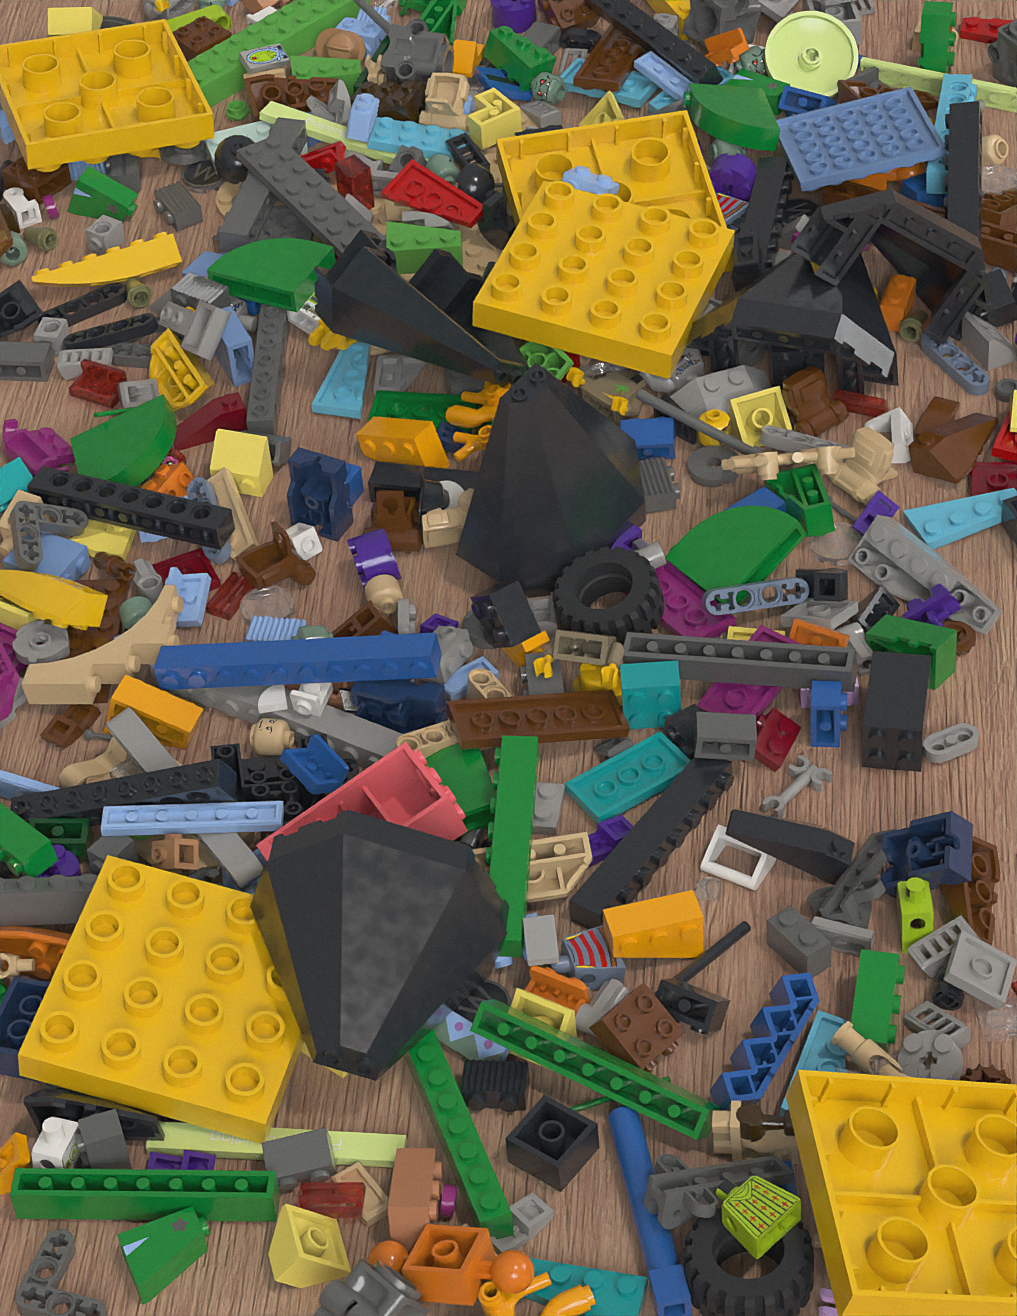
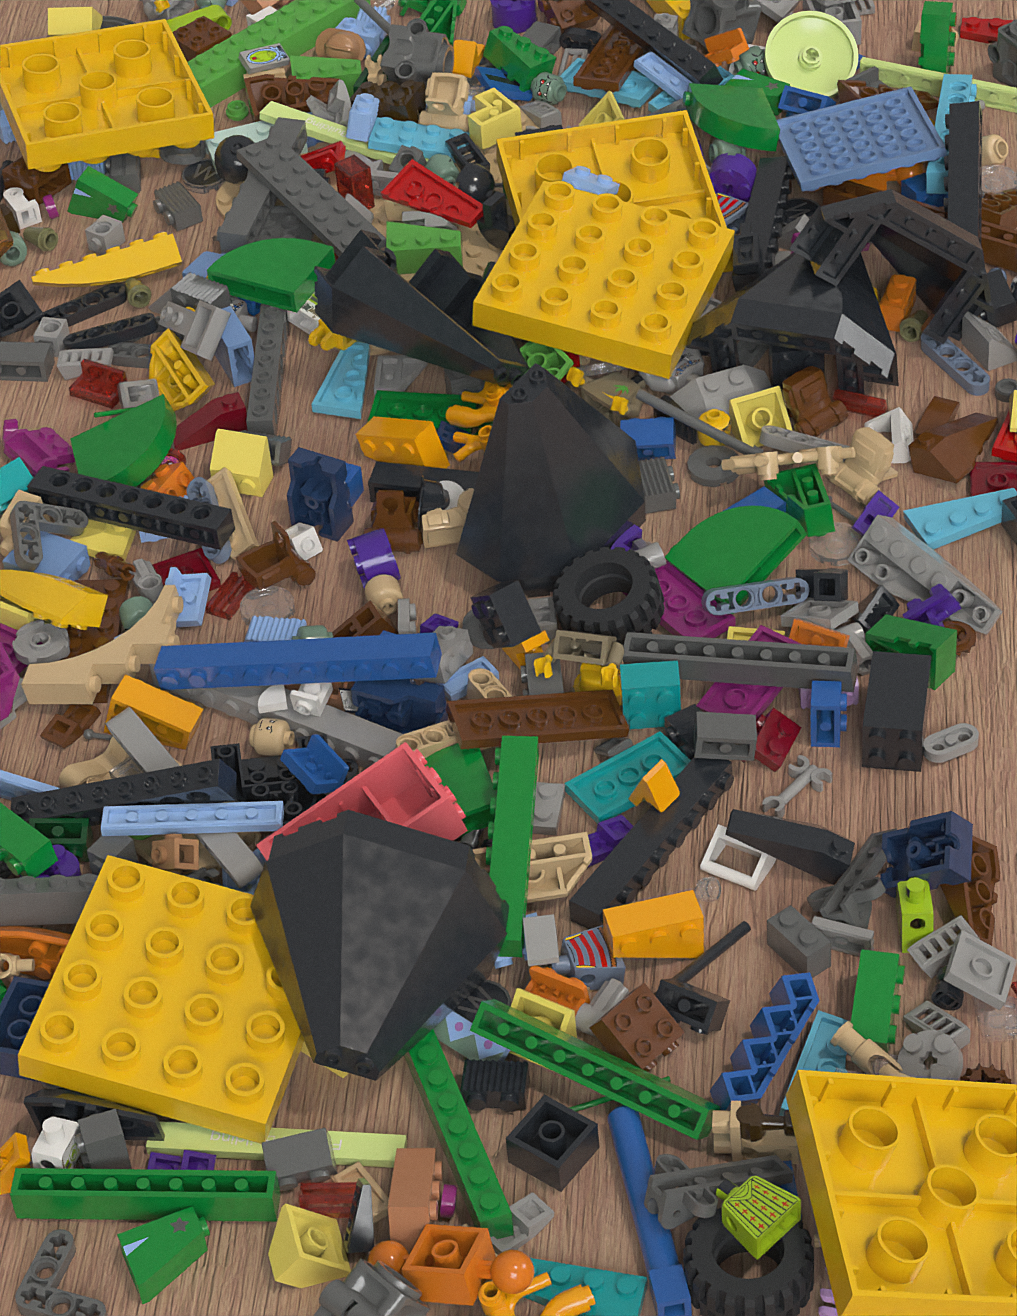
none -> black slope [343,1178,374,1253]
none -> light orange slope [628,759,680,812]

